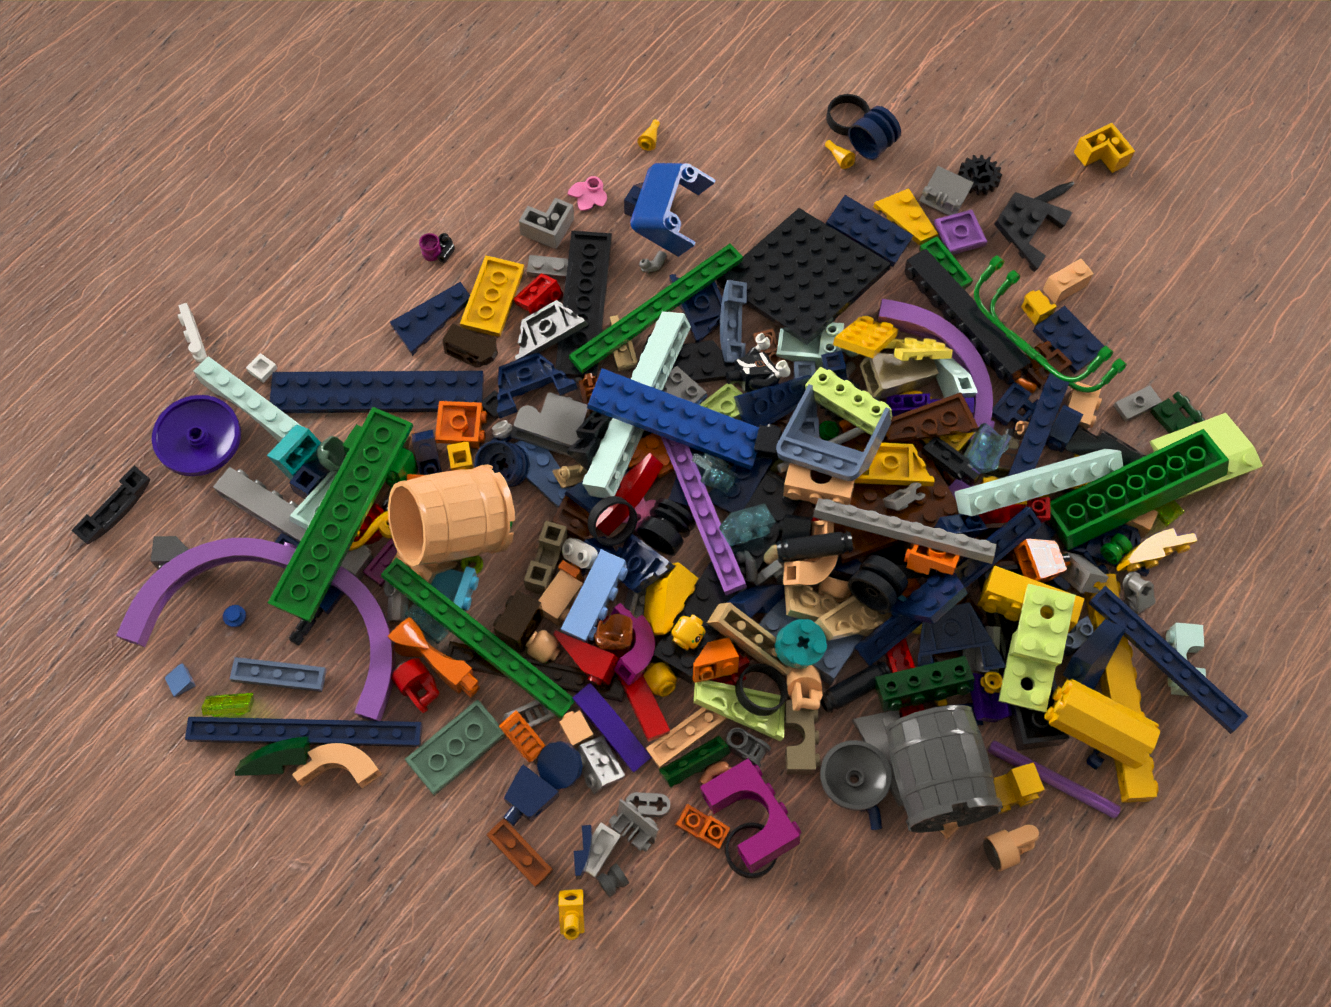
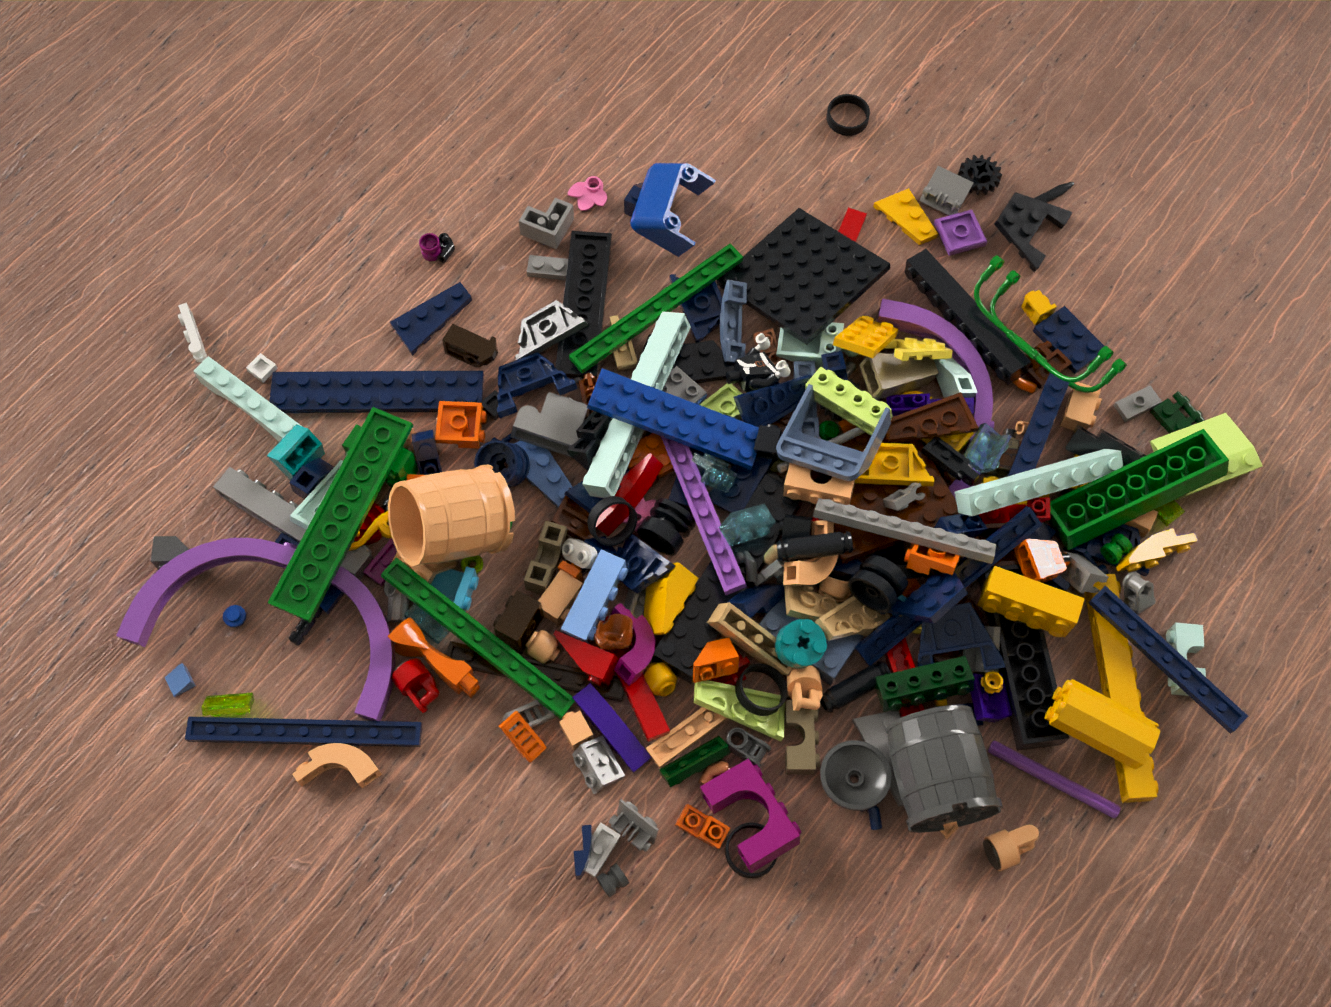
black slope [71,465,151,545] -> none
dark purple dish [152,395,241,476] -> none
sand blue plate [230,657,327,692] -> none
dark green slope [235,736,310,776] -> none
sand green hair [317,436,346,471] -> none
sand green tile [404,699,506,796] -> none
yellow brick [447,441,474,471] -> none
yellow plate [460,255,525,337] -> none
dark orange plate [486,818,553,888] -> none
white plate [492,420,513,439] -> none
dark blue torso [503,764,559,826] -> none
red bracket [513,273,564,315] -> none
dark blue tile [537,741,583,789] -> none
tan hinge [552,464,588,489] -> none
yellow bracket [558,889,585,940] -> none
light grey beam [626,792,670,817] -> none
yellow cone [637,119,660,151] -> none
light grey arm [639,251,667,273] -> none
yellow head [671,615,706,651] -> none
yellow cone [825,140,856,169] -> none
dark blue plate [825,195,914,267] -> none
dark blue wheel [848,106,901,160] -> none
green plate [919,236,973,289] -> none
dark blue plate [992,382,1038,435] -> none
yellow brick [994,762,1045,814] -> none
yellowish green bracket [998,584,1076,713] -> none
light nougat brick [1043,259,1094,304] -> none
dark blue slope [1045,405,1084,453] -> none
sand blue cylinder [1063,616,1094,656] -> none
dark blue slope [1063,619,1126,690] -> none
yellow brick [1074,123,1135,173] -> none
dark blue hand [1086,748,1104,770] -> none

